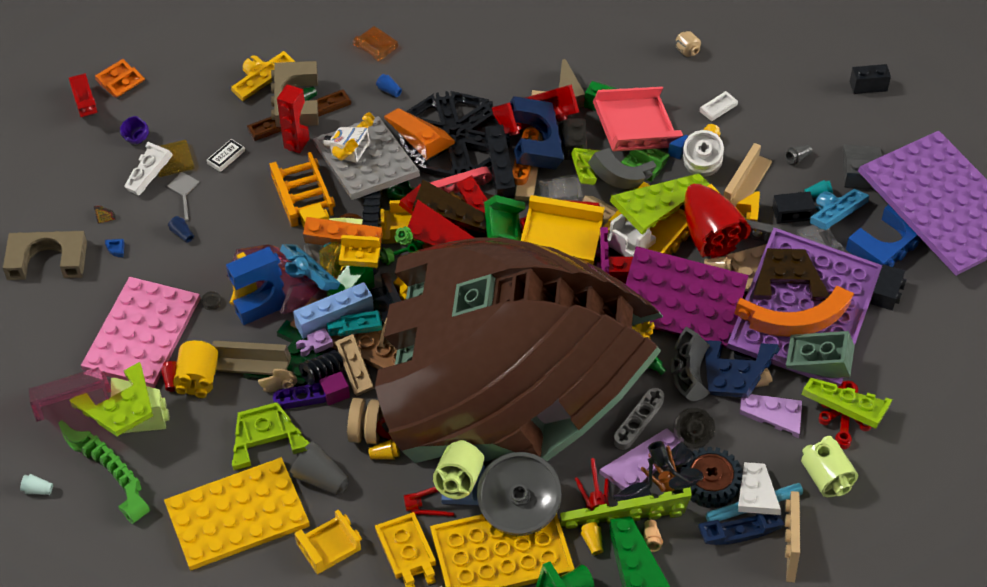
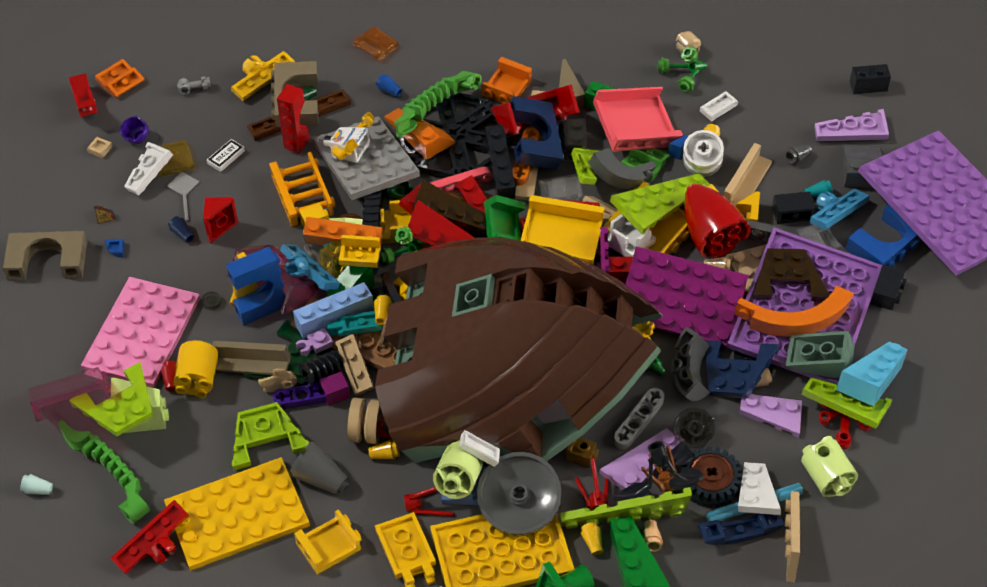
none -> tan tile [87,137,113,159]
none -> red plate [111,500,189,575]
none -> light grey bar [177,76,211,95]
none -> red slope [203,197,238,244]
none -> yellow cone [374,295,393,325]
none -> bright green piece [394,71,482,137]
none -> white tile [459,430,500,467]
none -> orange panel [481,57,532,104]
none -> pearl gold brick [566,437,599,468]
none -> bright green plant [657,46,707,92]
none -> lavender wing [814,109,889,141]
none -> medium azure wedge [836,342,908,406]

